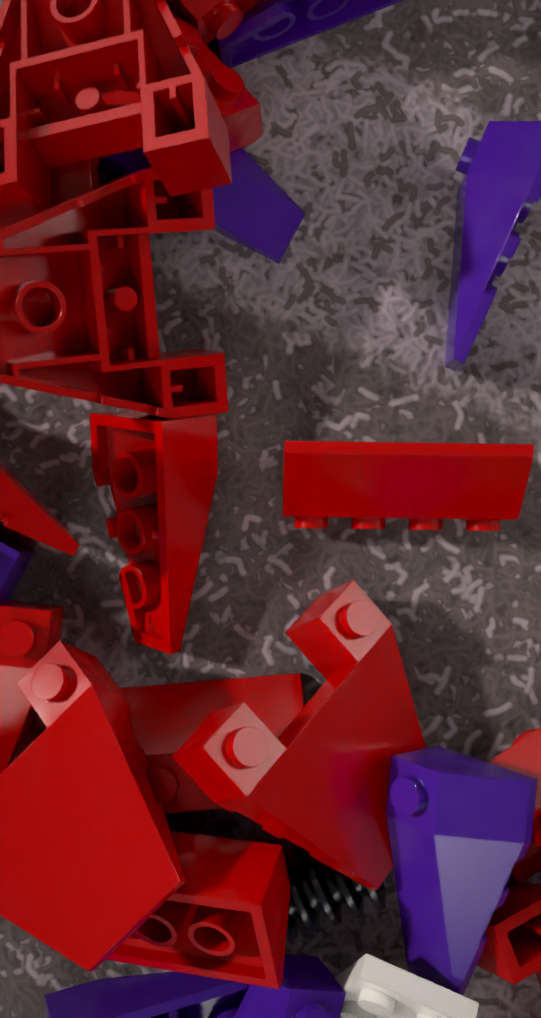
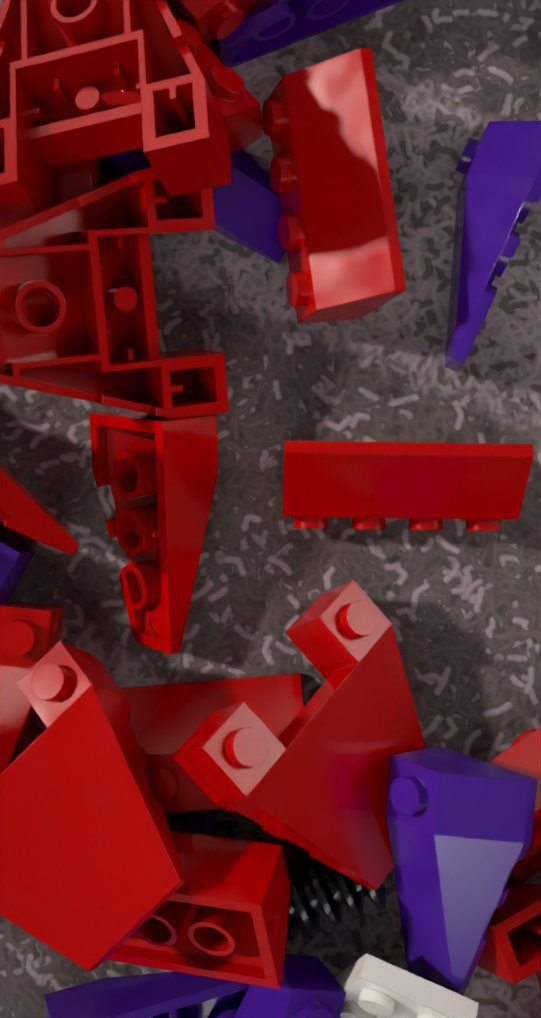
none -> red slope [262,48,406,324]

